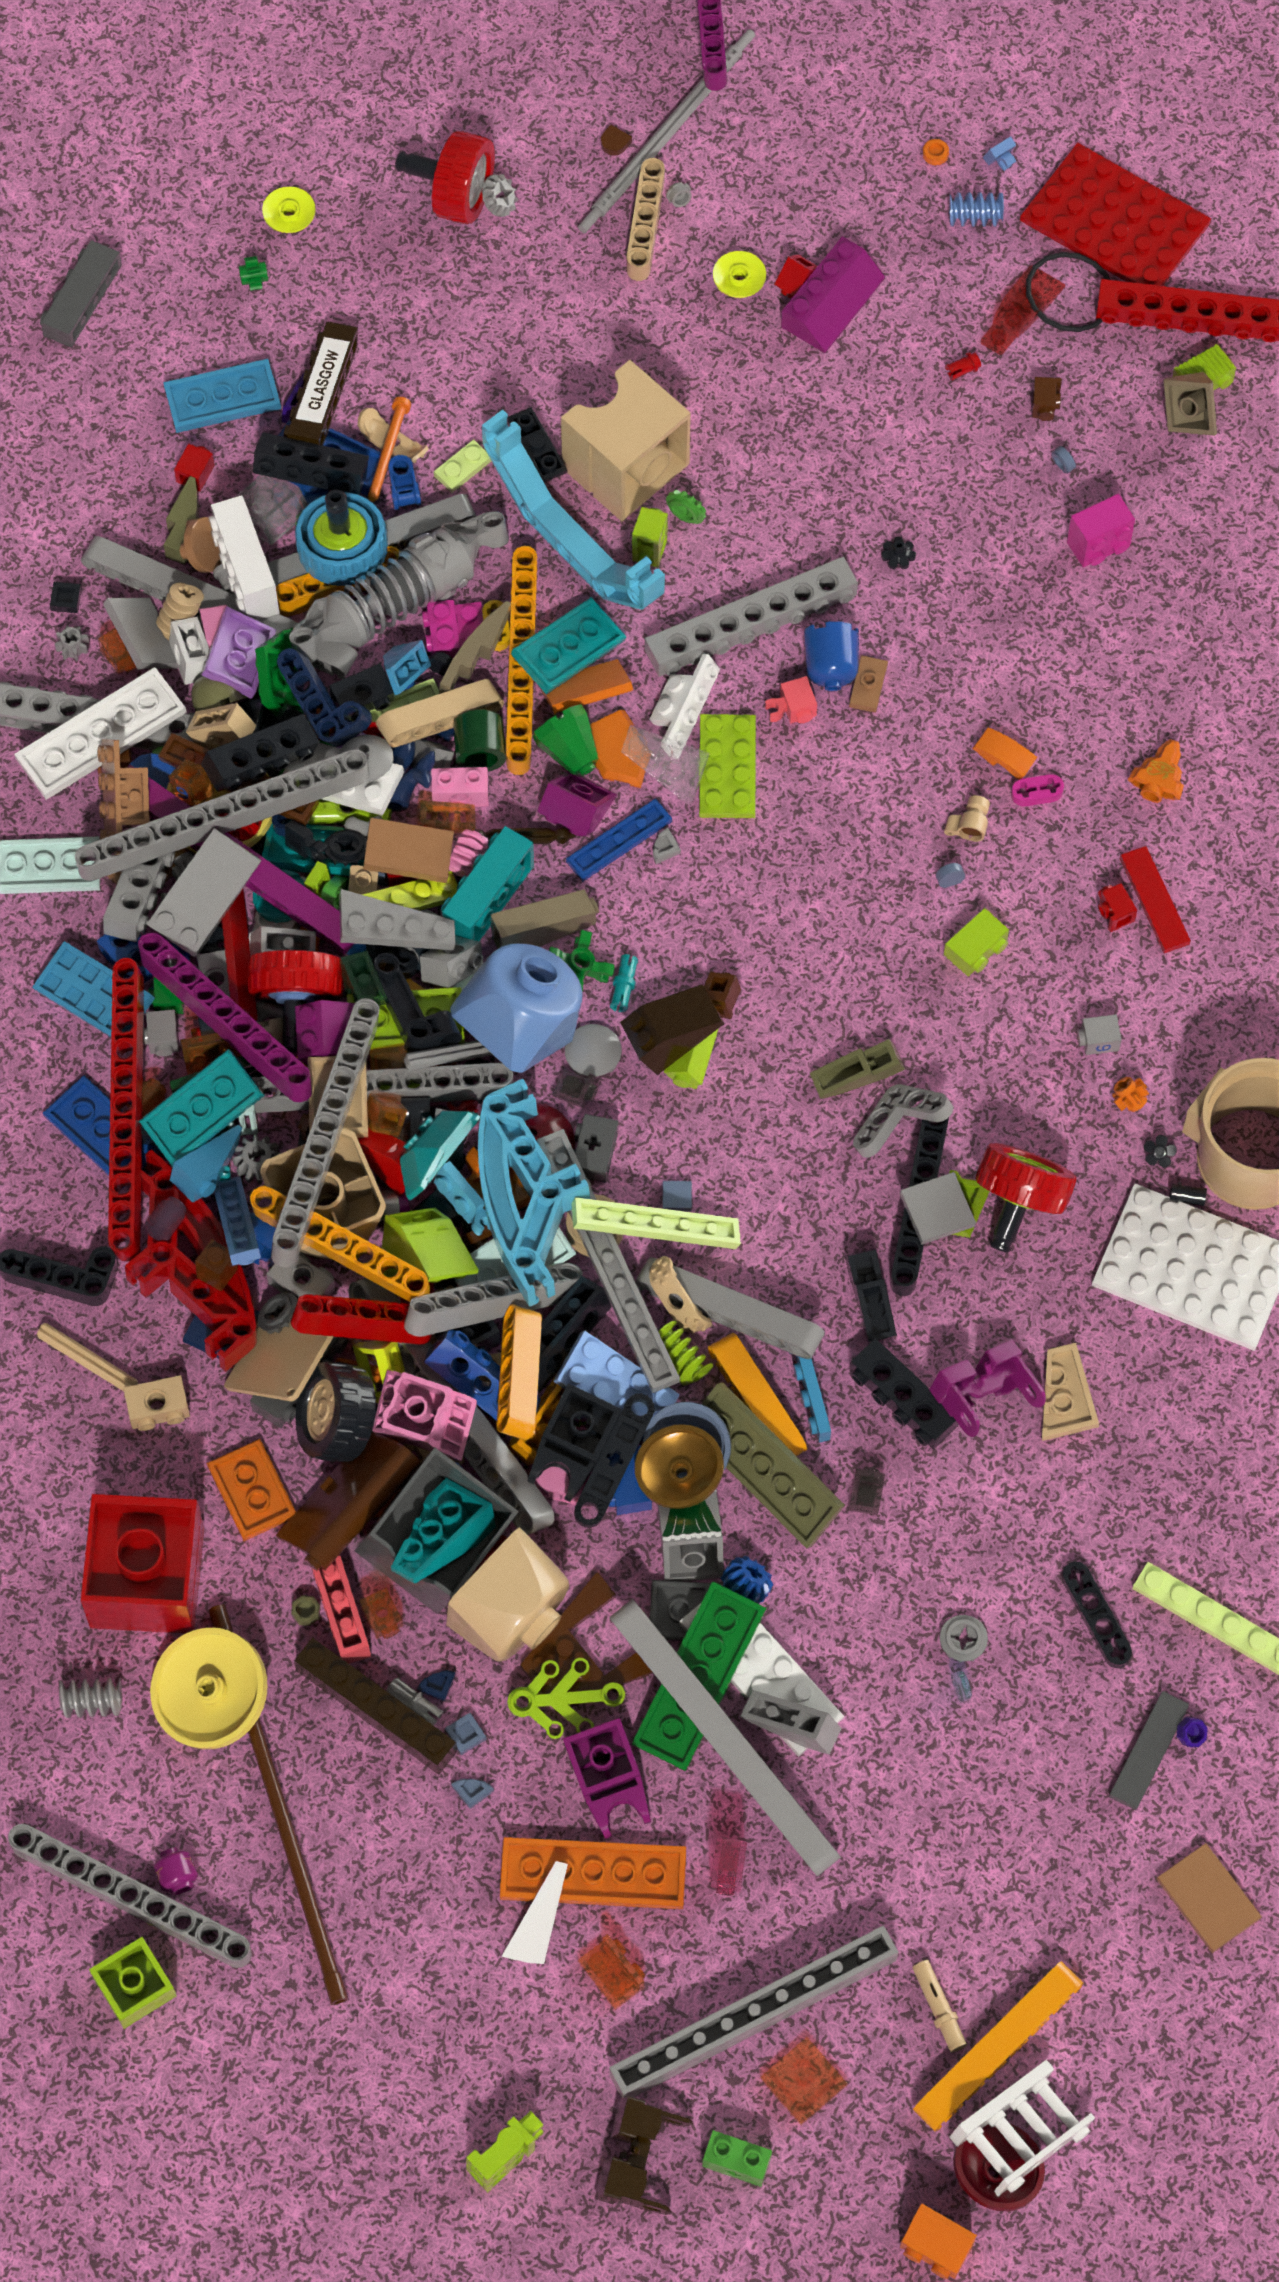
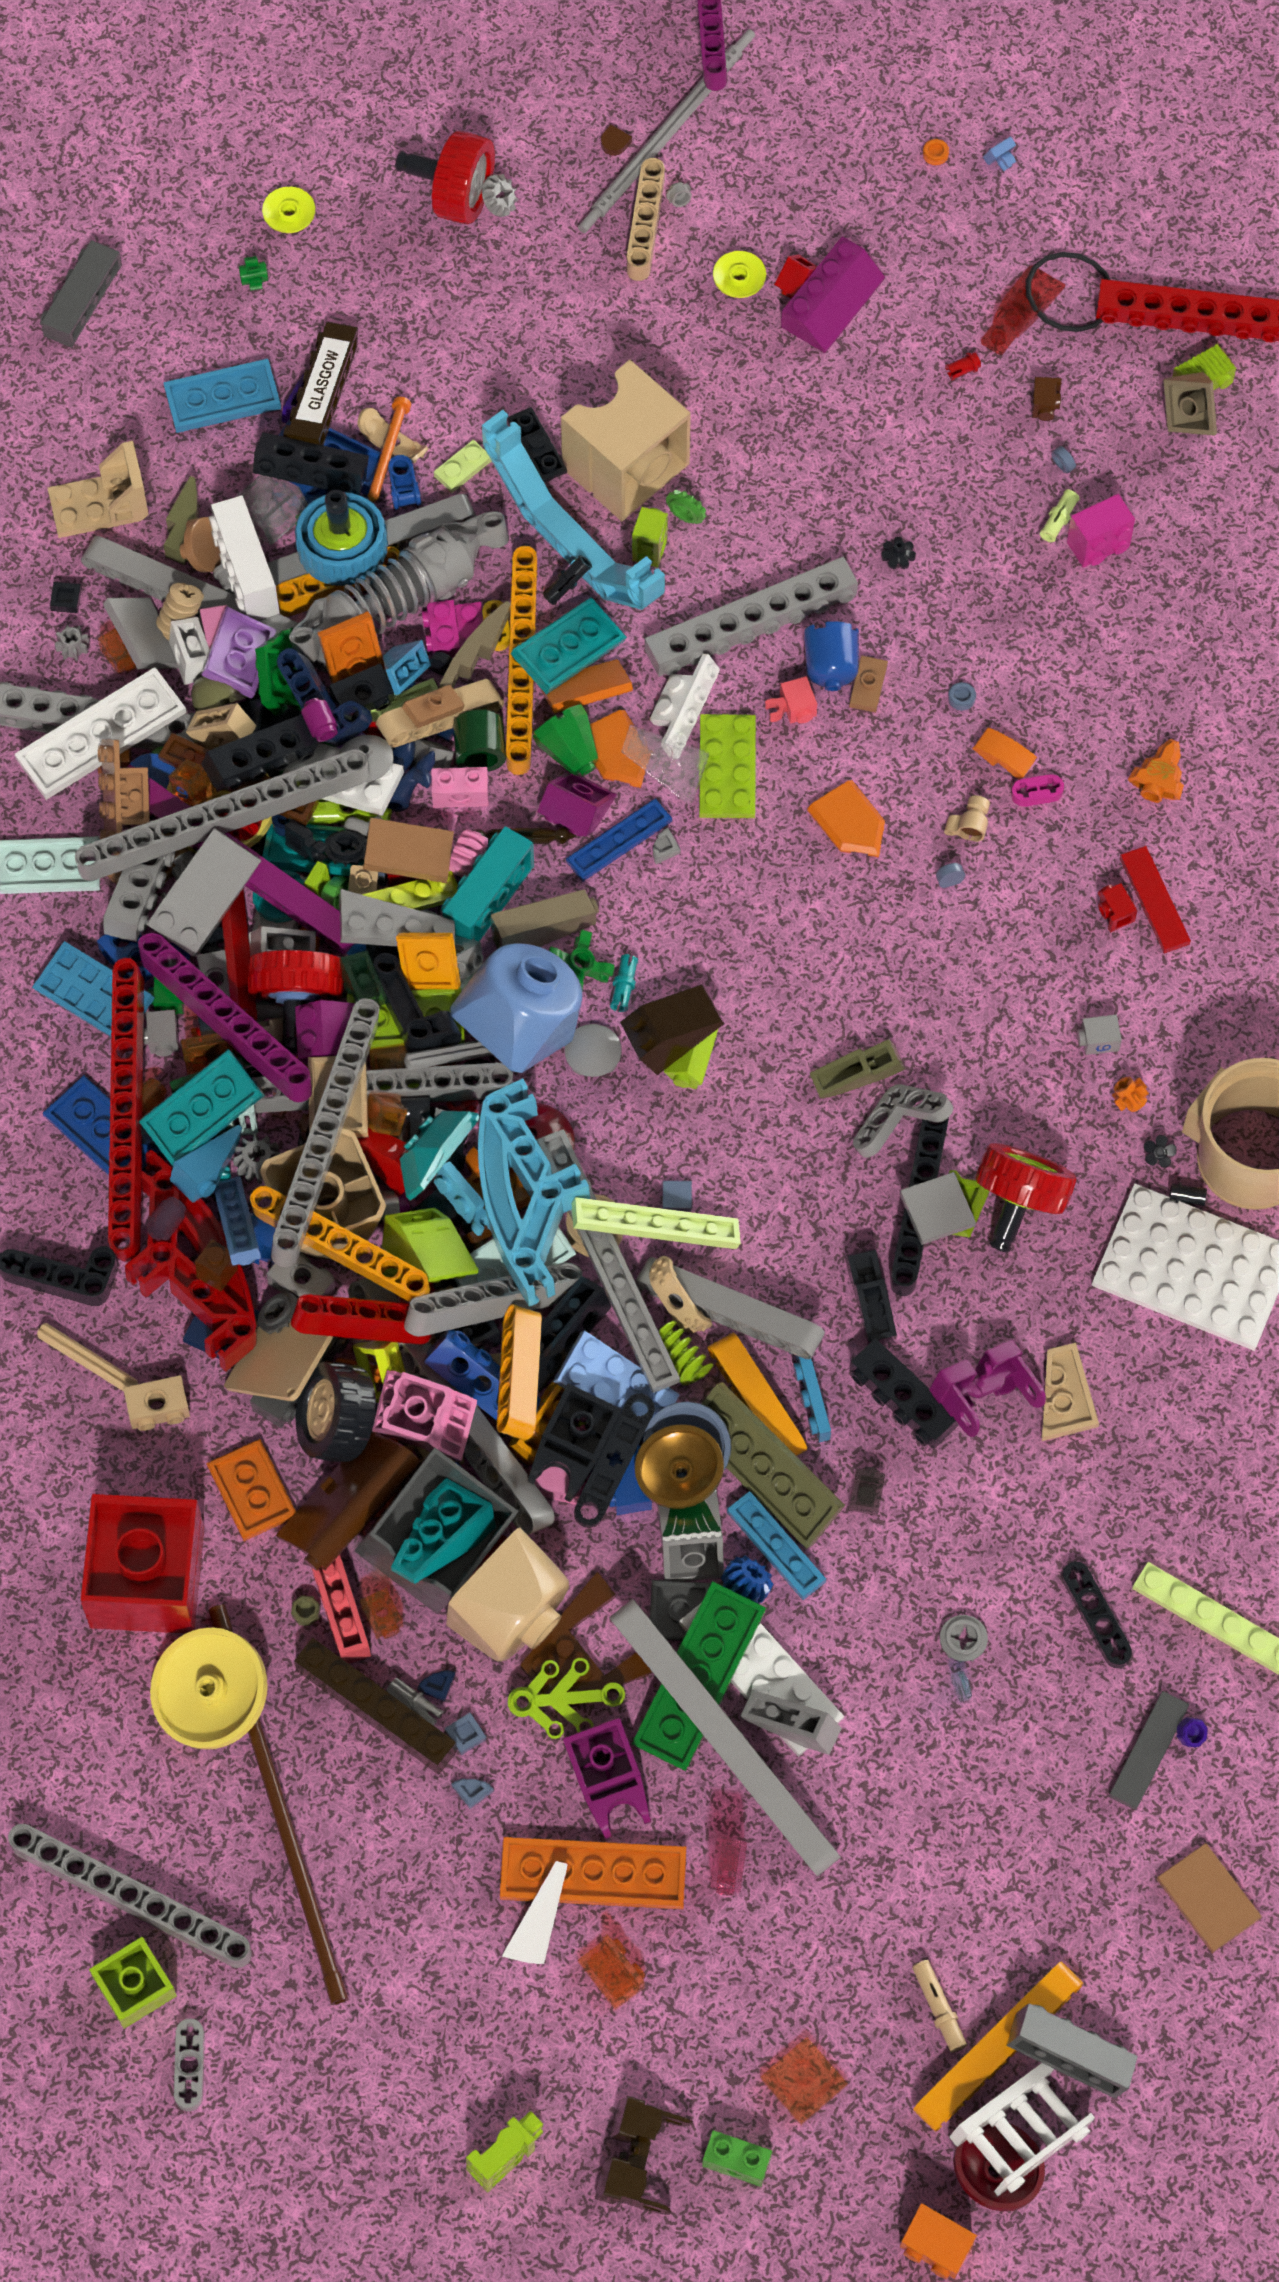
light grey piece [59,1678,123,1718] -> none
magenta head [153,1847,198,1896] -> none
red brick [174,443,215,492] -> none
clear yellow slope [416,800,476,833] -> none
clear smoke bracket [552,1069,598,1109] -> none
dark grey brick [573,1114,619,1183] -> none
light grey brick [609,1925,899,2099] -> none
reddish brown brick [704,972,741,1019] -> none
lime brick [944,908,1009,977] -> none
medium blue piece [949,192,1004,227] -> none
red plate [1020,143,1212,286] -> none
none -> tan bracket [47,441,149,538]
none -> light grey beam [174,2018,205,2111]
none -> magenta brick [301,698,338,742]
none -> orange tile [318,611,388,684]
none -> light orange tile [396,933,461,989]
none -> medium nougat plate [402,684,465,729]
none -> black pin [543,555,592,605]
none -> dark azure plate [727,1491,826,1600]
none -> orange tile [807,780,885,857]
none -> sand blue tile [948,682,976,711]
none -> brick [1006,2003,1138,2099]
none -> yellowish green pin [1040,489,1080,542]

